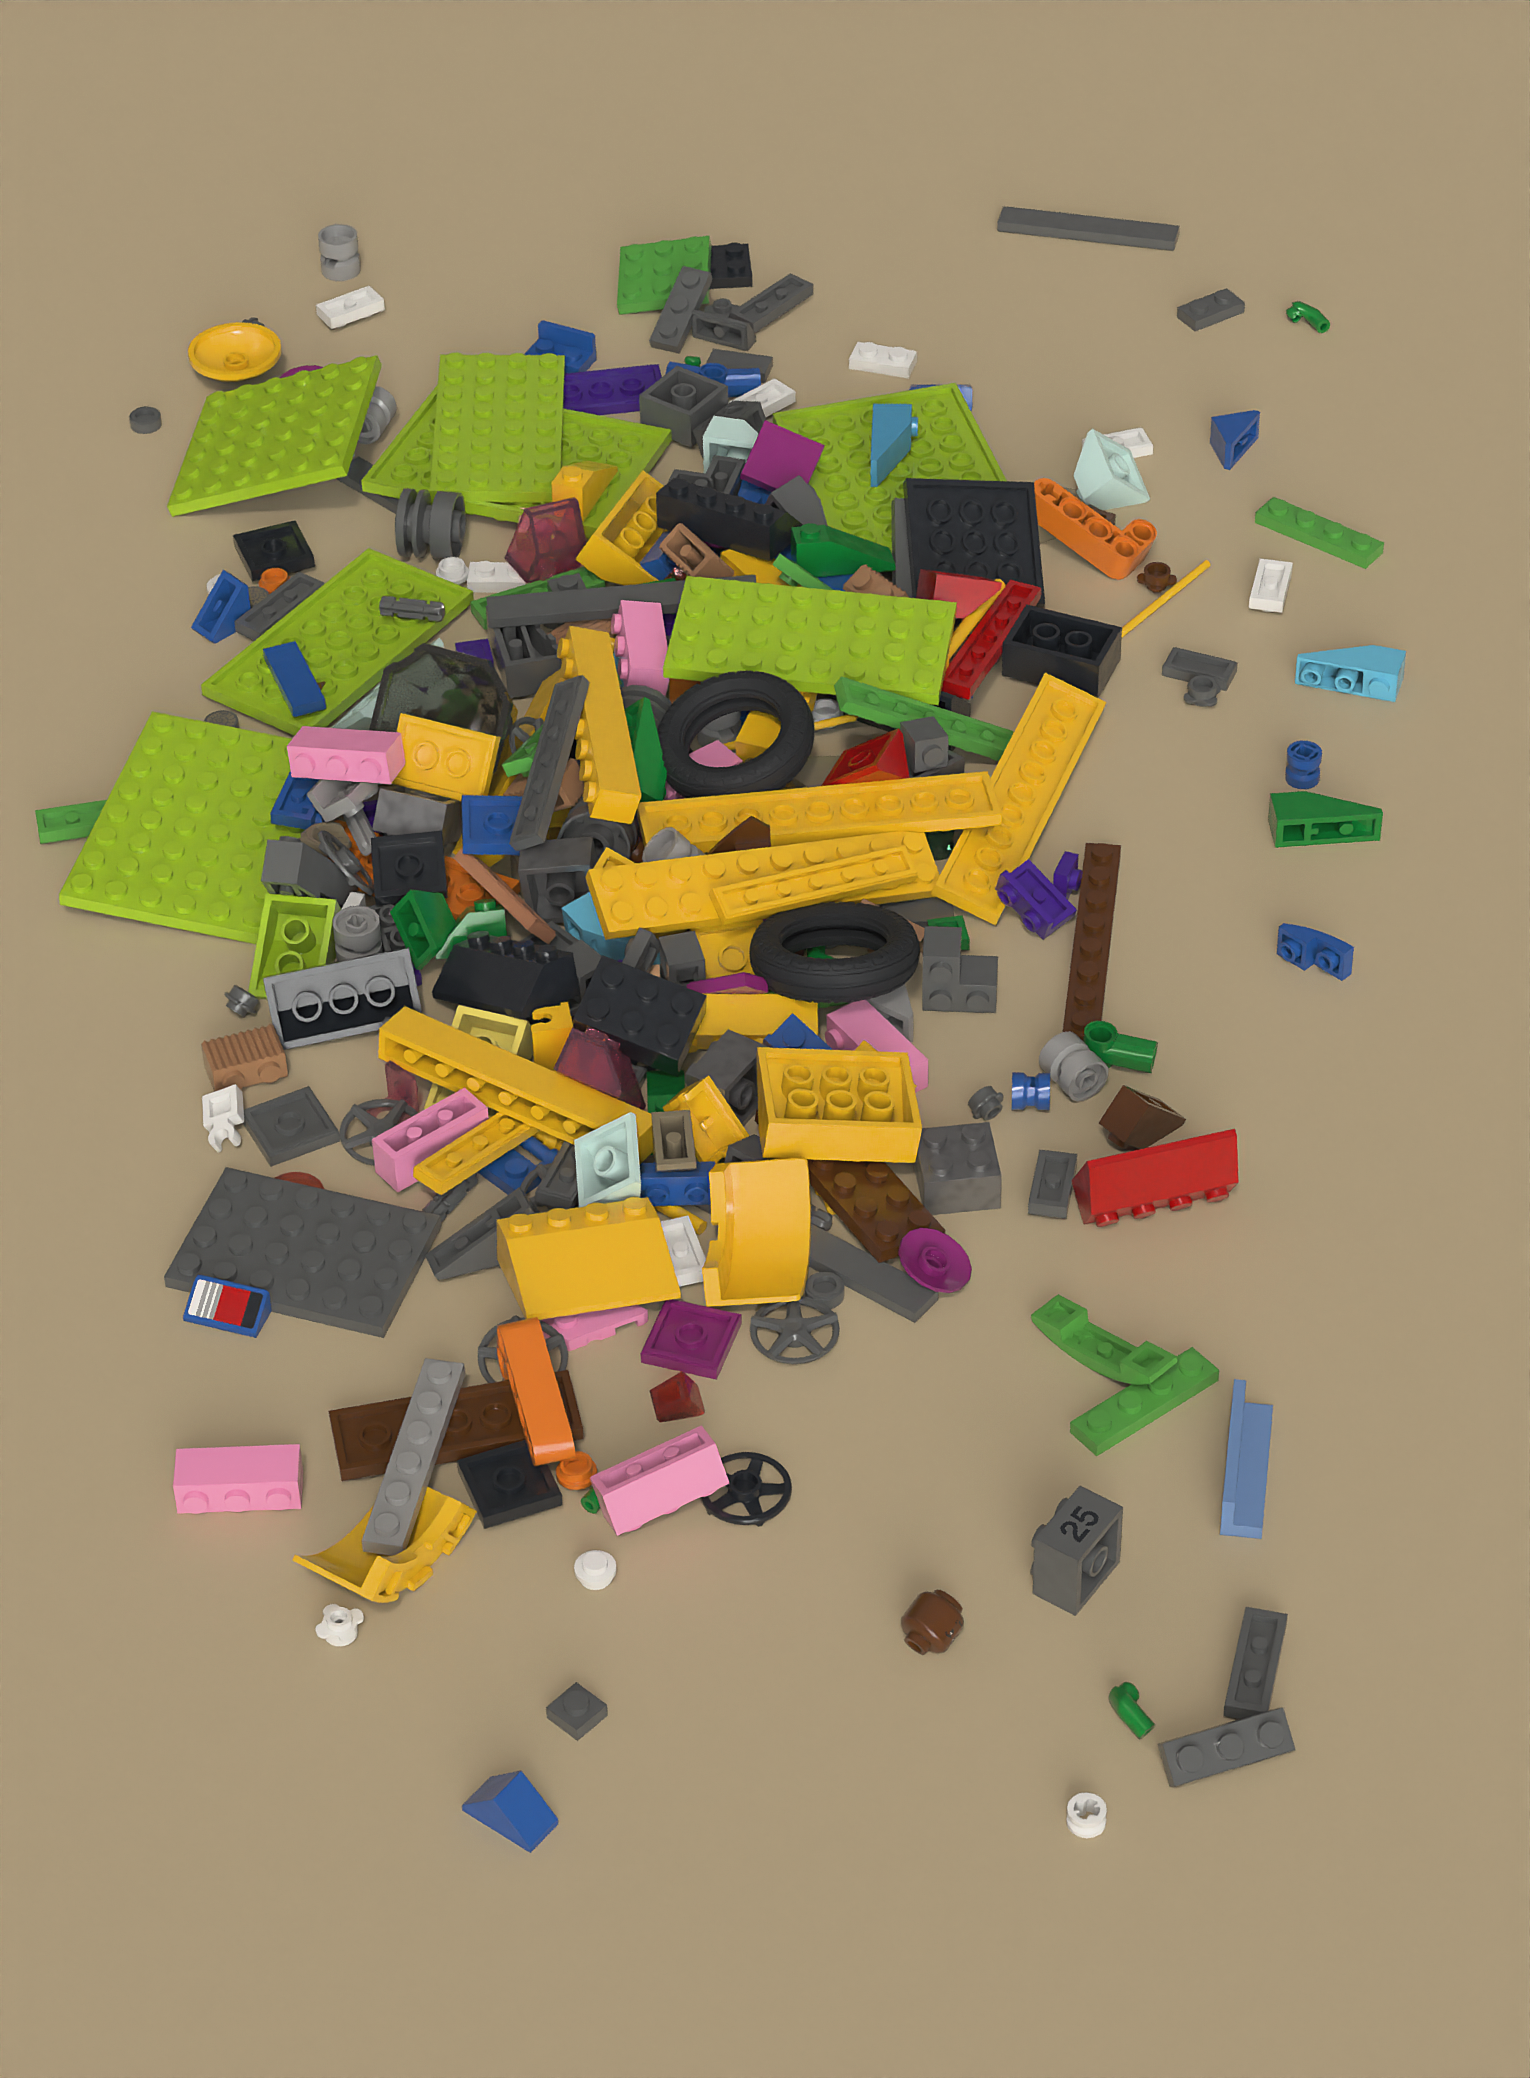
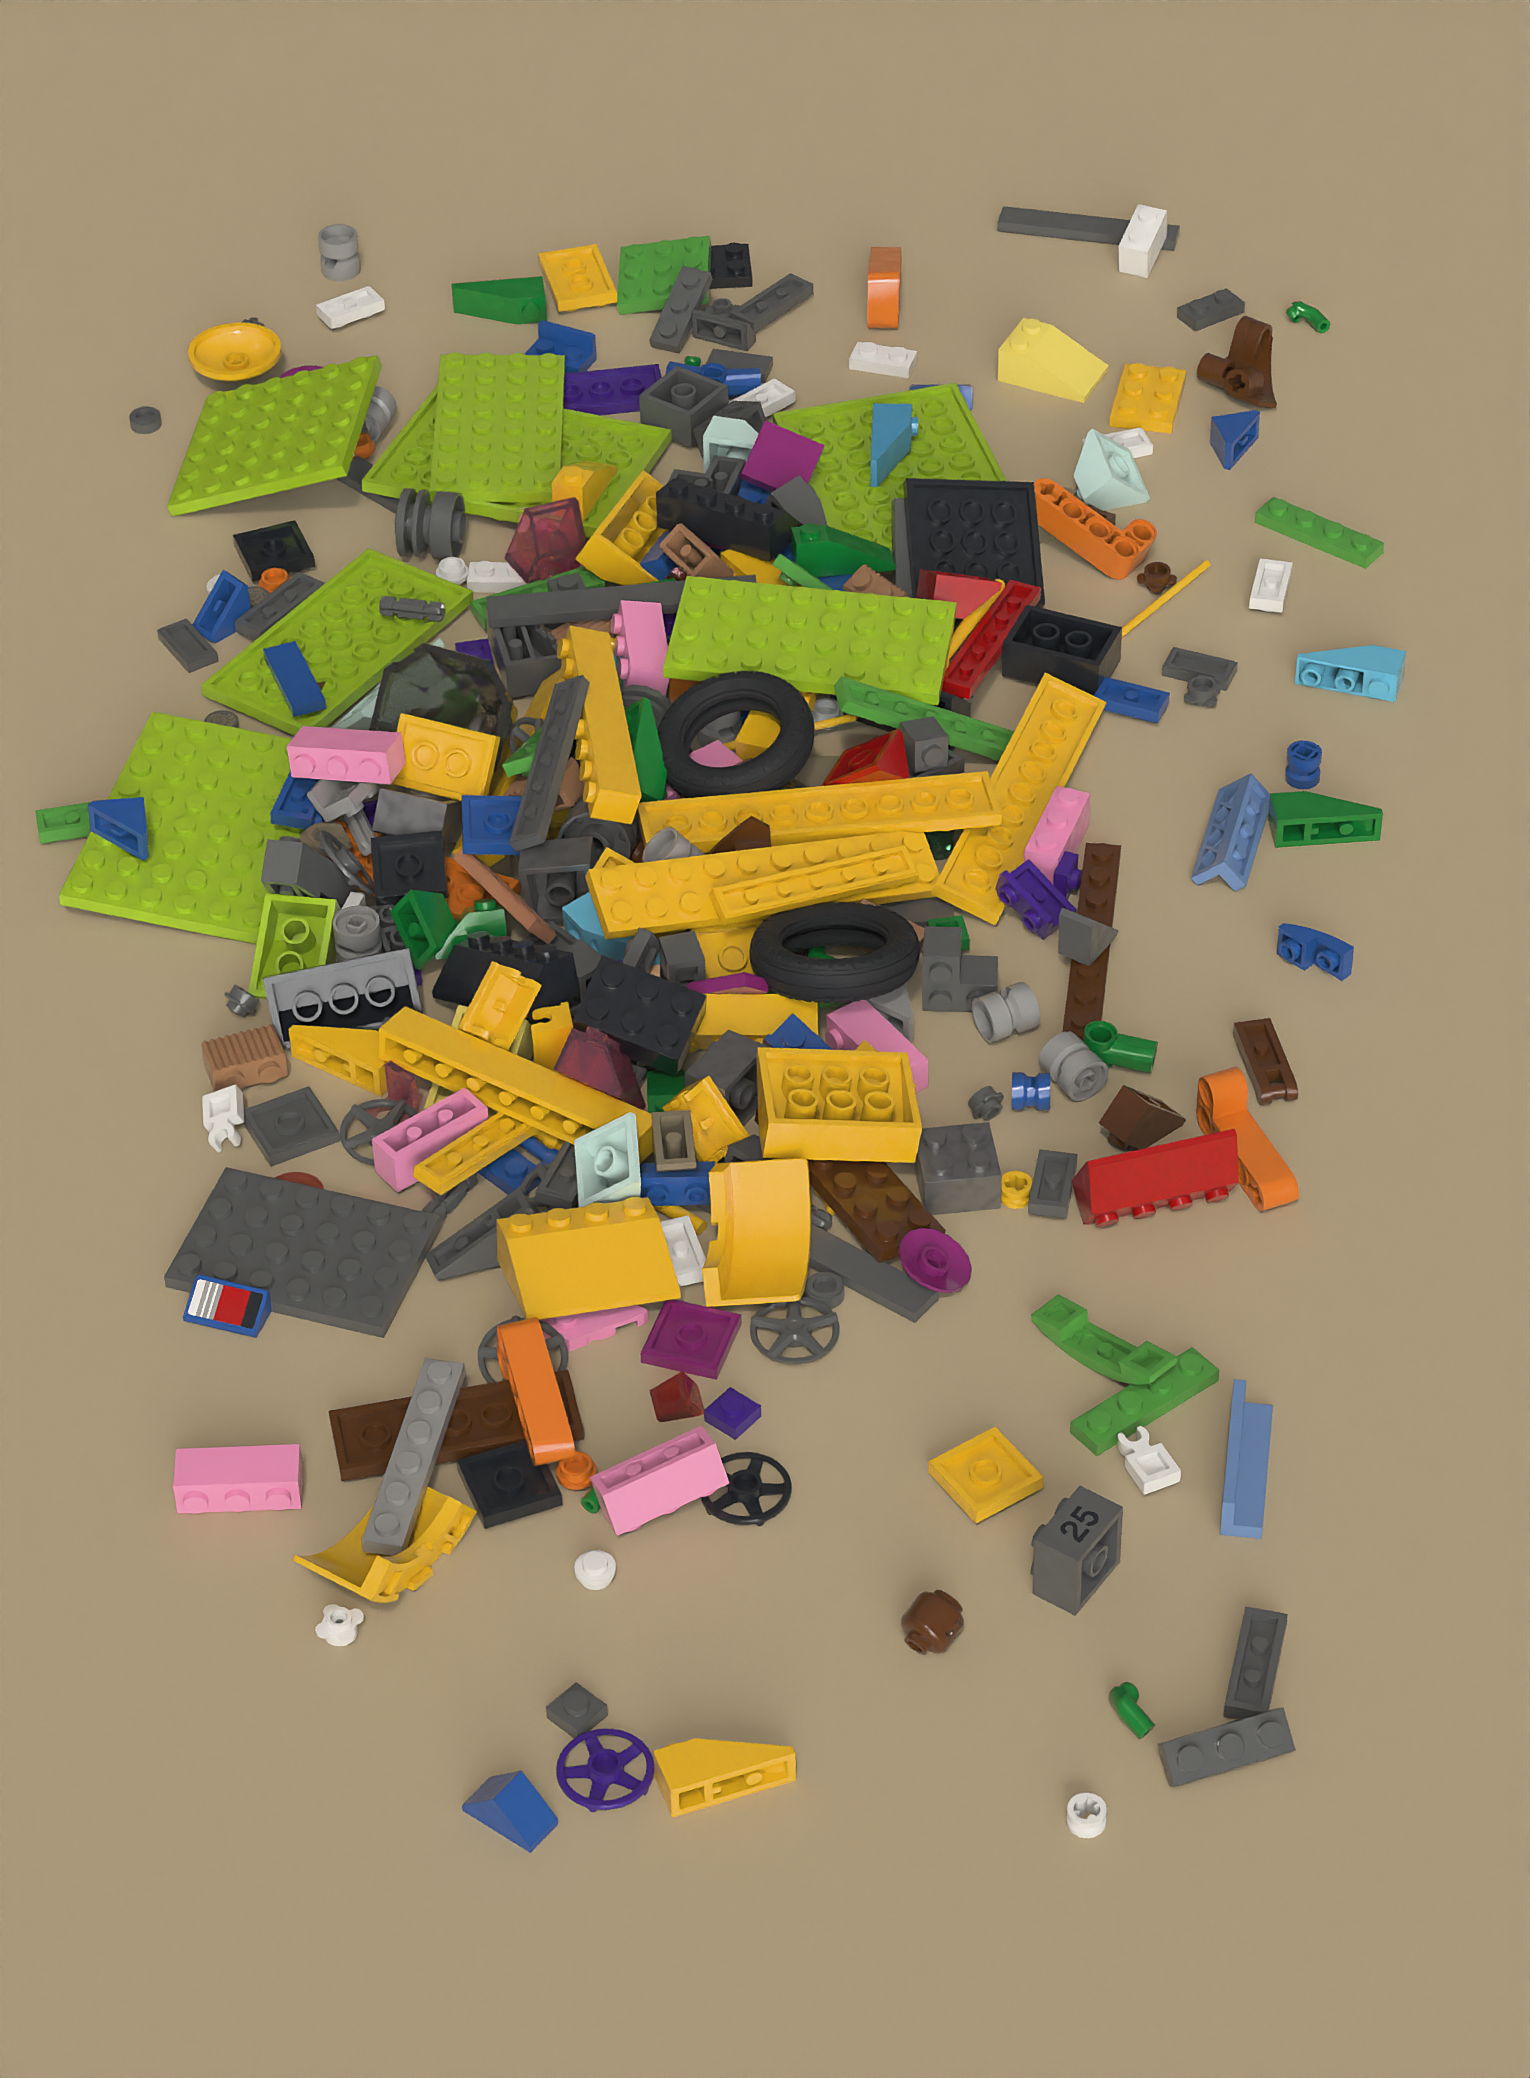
none -> blue slope [88,797,149,861]
none -> dark grey tile [157,619,219,673]
none -> yellow slope [288,1025,407,1097]
none -> orange plate [352,432,375,460]
none -> green slope [451,276,547,325]
none -> yellow hinge [458,962,542,1051]
none -> yellow plate [538,244,617,312]
none -> dark purple wheel [556,1728,654,1812]
none -> yellow slope [653,1738,796,1817]
none -> dark purple plate [704,1387,761,1440]
none -> orange beam [868,247,901,329]
none -> yellow plate [928,1427,1044,1524]
none -> light grey wheel [971,982,1040,1043]
none -> light yellow slope [998,318,1108,403]
none -> yellow bush [1001,1171,1033,1209]
none -> bright pink brick [1024,786,1090,884]
none -> dark grey slope [1058,908,1119,966]
none -> blue plate [1094,677,1170,723]
none -> yellow plate [1109,363,1187,434]
none -> white plate [1117,1426,1181,1495]
none -> white brick [1119,204,1167,278]
none -> medium blue fence [1191,773,1270,891]
none -> orange beam [1196,1066,1299,1212]
none -> reddish brown panel [1197,316,1277,408]
none -> reddish brown plate [1233,1018,1298,1105]

